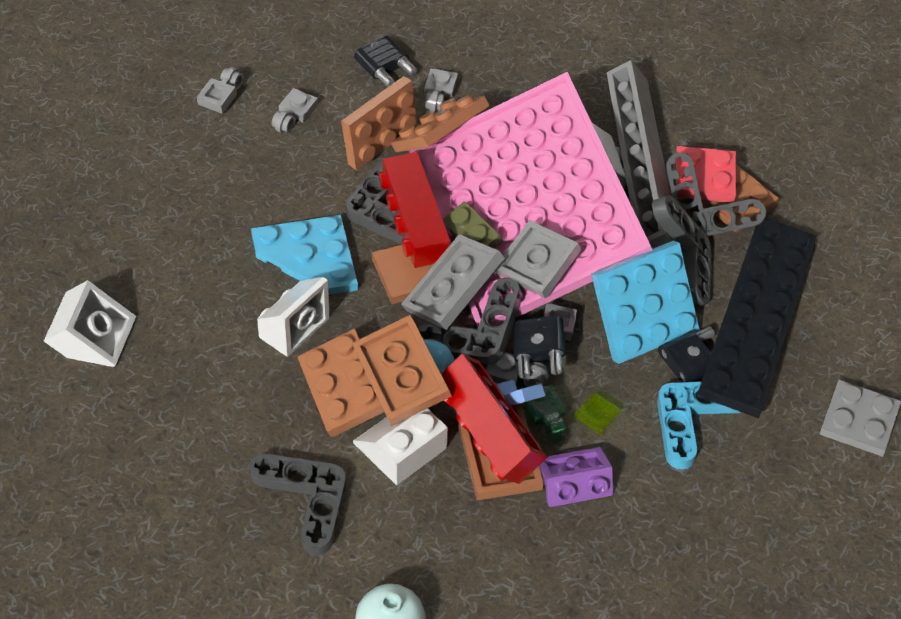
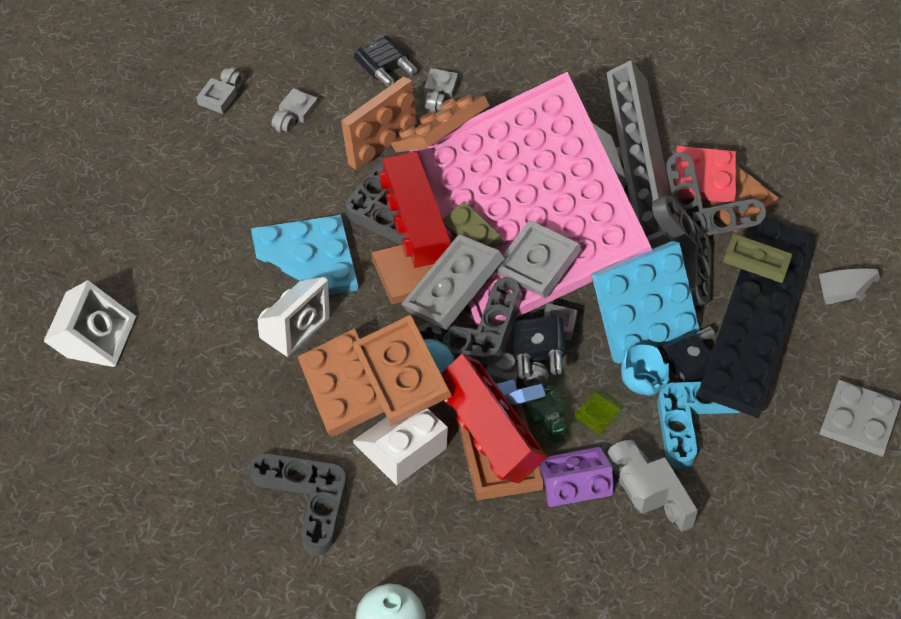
none -> light grey plate [607,440,698,532]
none -> medium azure hair [621,344,669,396]
none -> olive plate [723,233,792,283]
none -> light grey slope [819,268,880,304]

